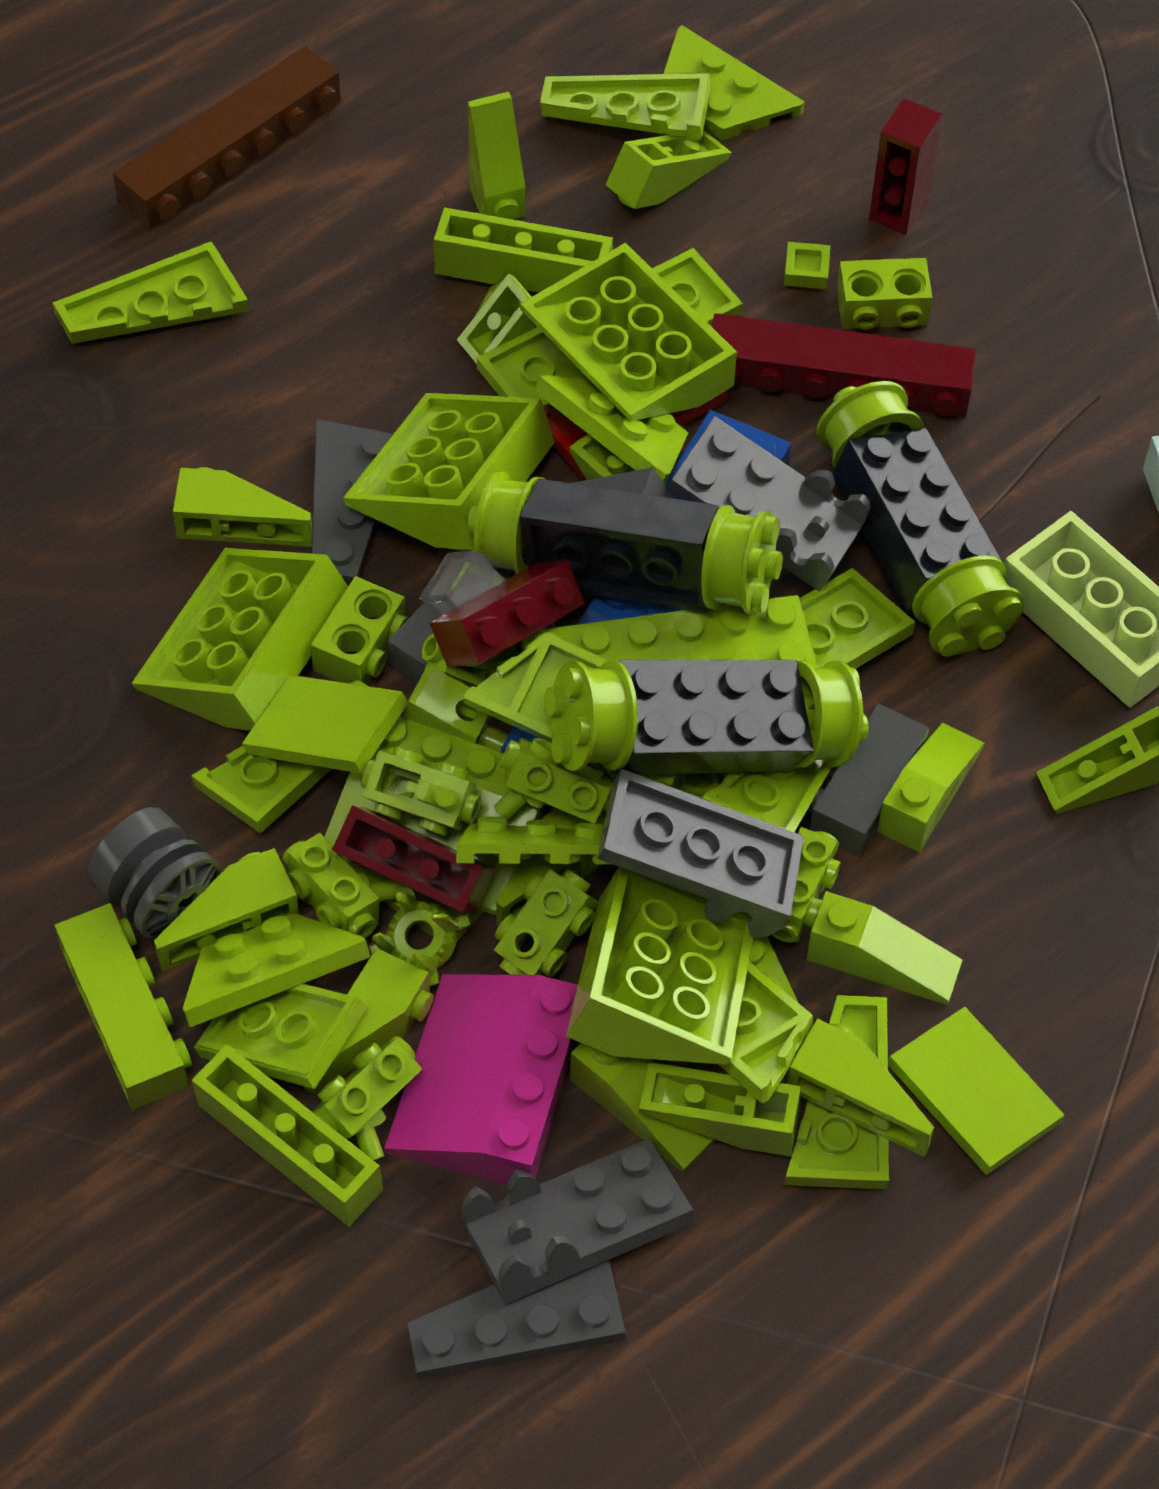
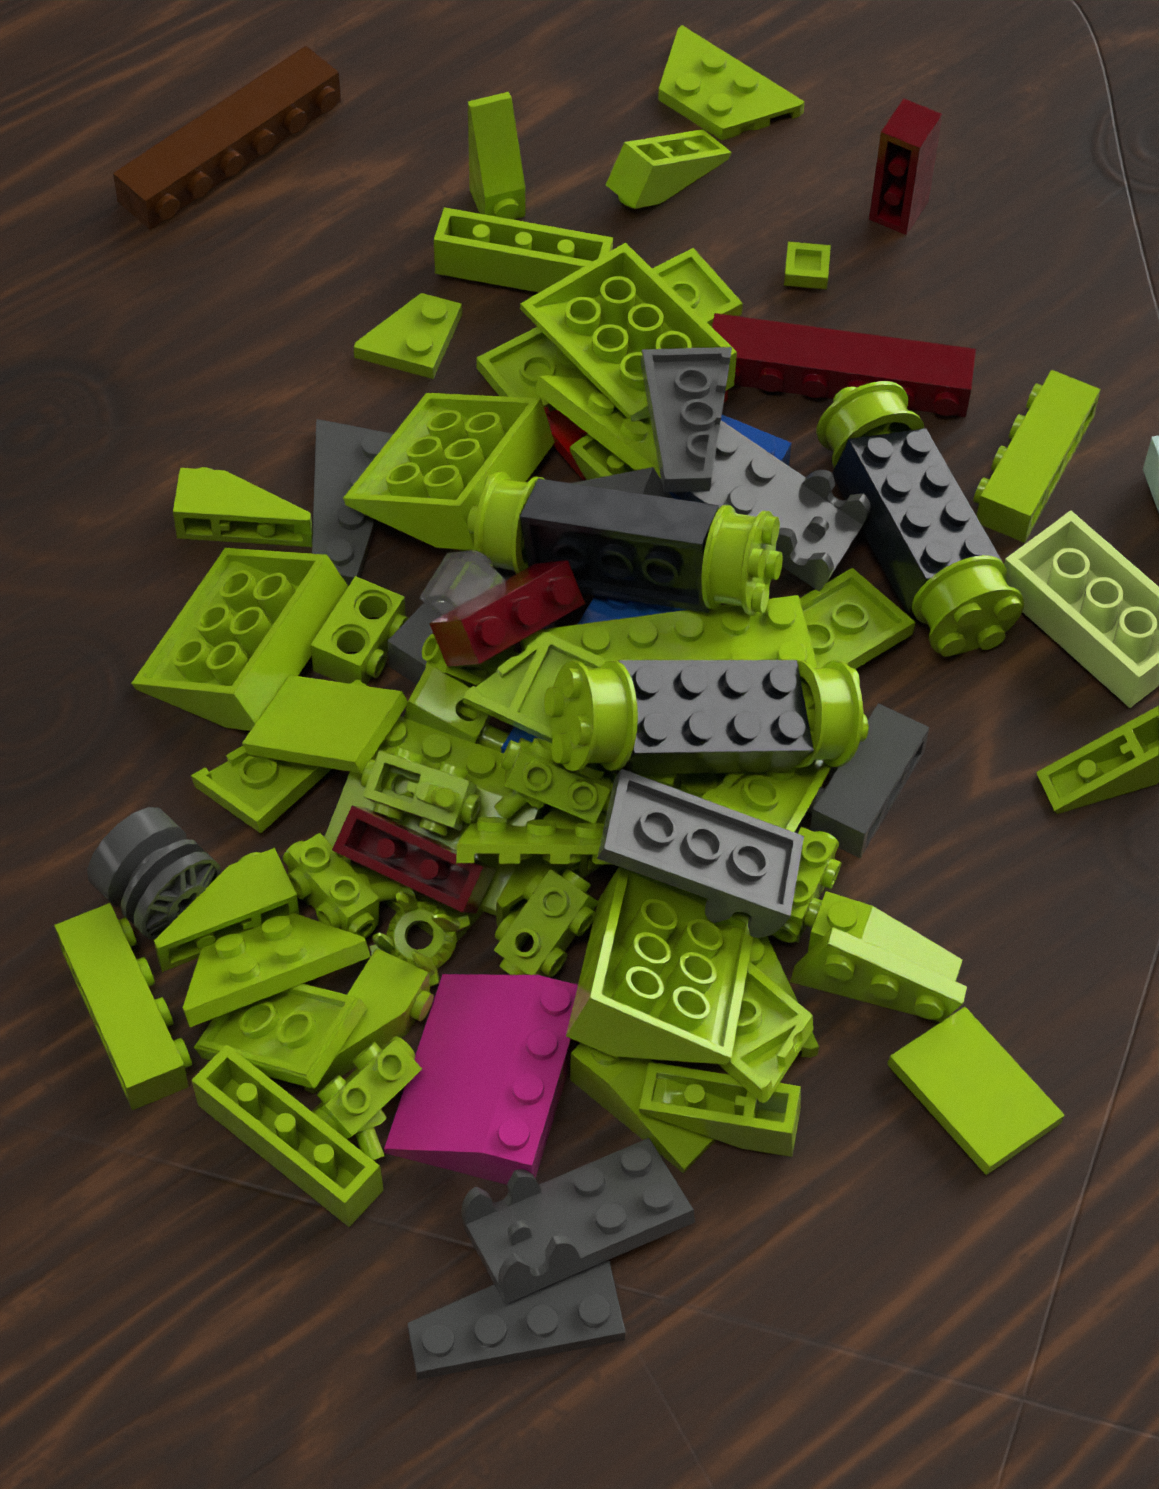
lime wing [53,241,249,344] -> none
lime slope [457,274,537,364] -> none
lime wing [540,73,711,140] -> none
lime wing [784,995,889,1190] -> none
lime slope [787,1018,934,1157] -> none
lime brick [837,258,933,330] -> none
lime slope [877,722,984,853] -> none
none -> lime wing [354,293,462,379]
none -> dark grey wing [641,347,732,493]
none -> lime wing [790,927,967,1022]
none -> lime brick [973,370,1101,543]

